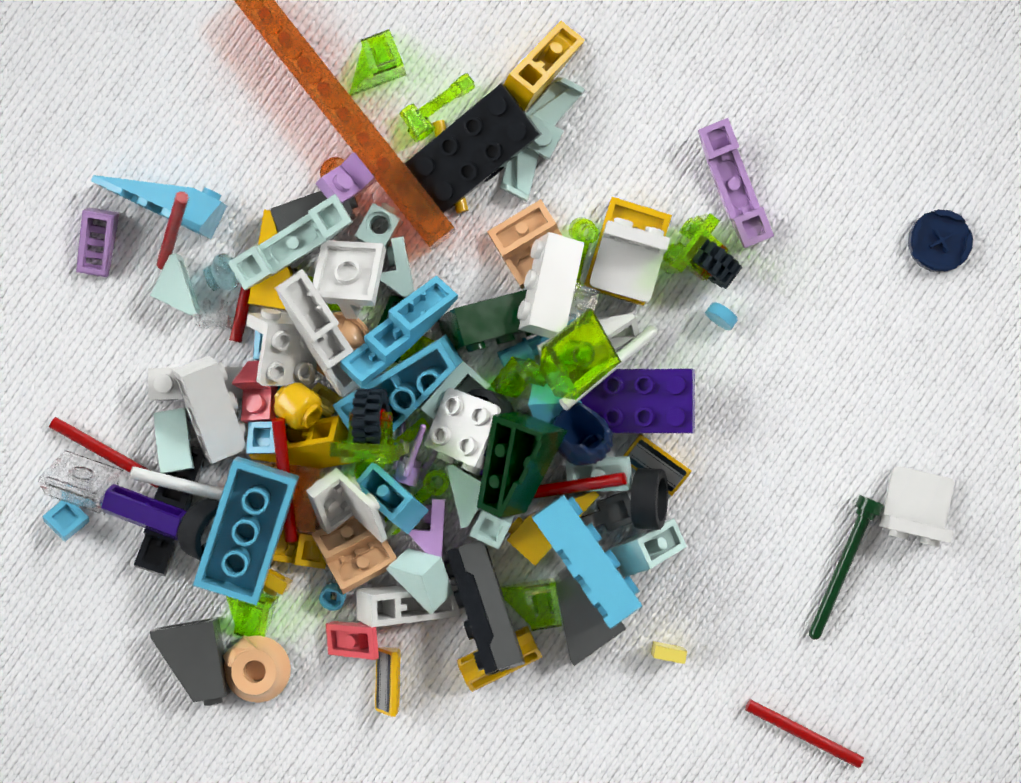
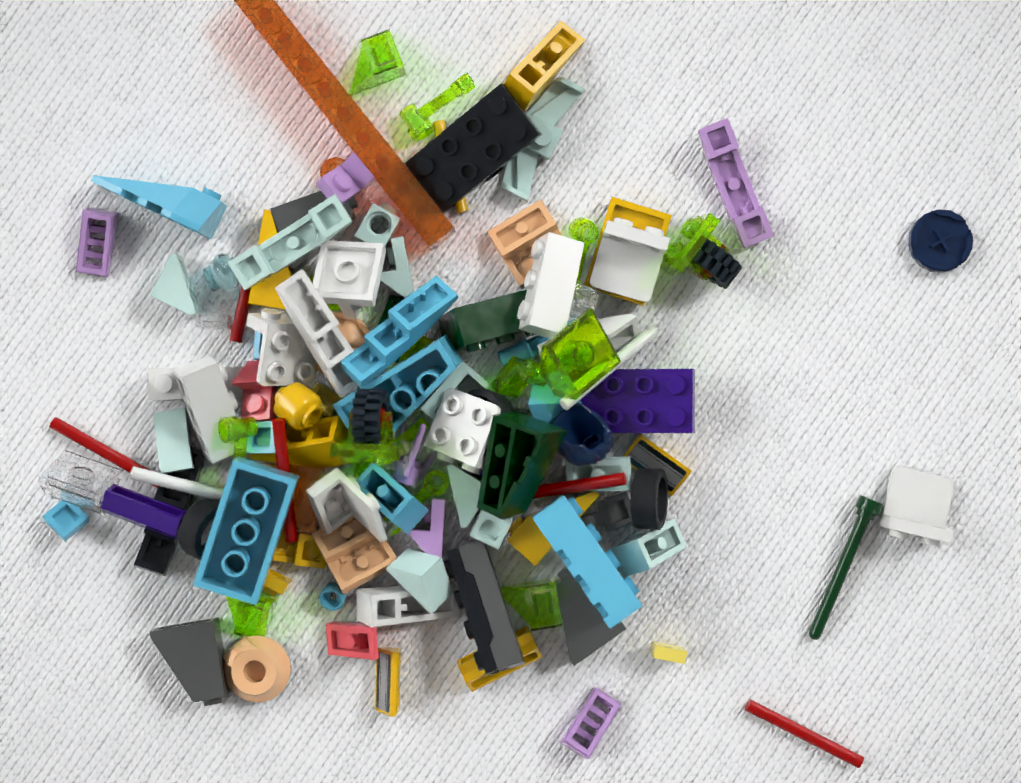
red bar [156,191,189,270] -> none
medium azure tile [705,302,738,331] -> none
none -> clear neon green brick [218,416,258,460]
none -> lavender slope [560,687,622,759]

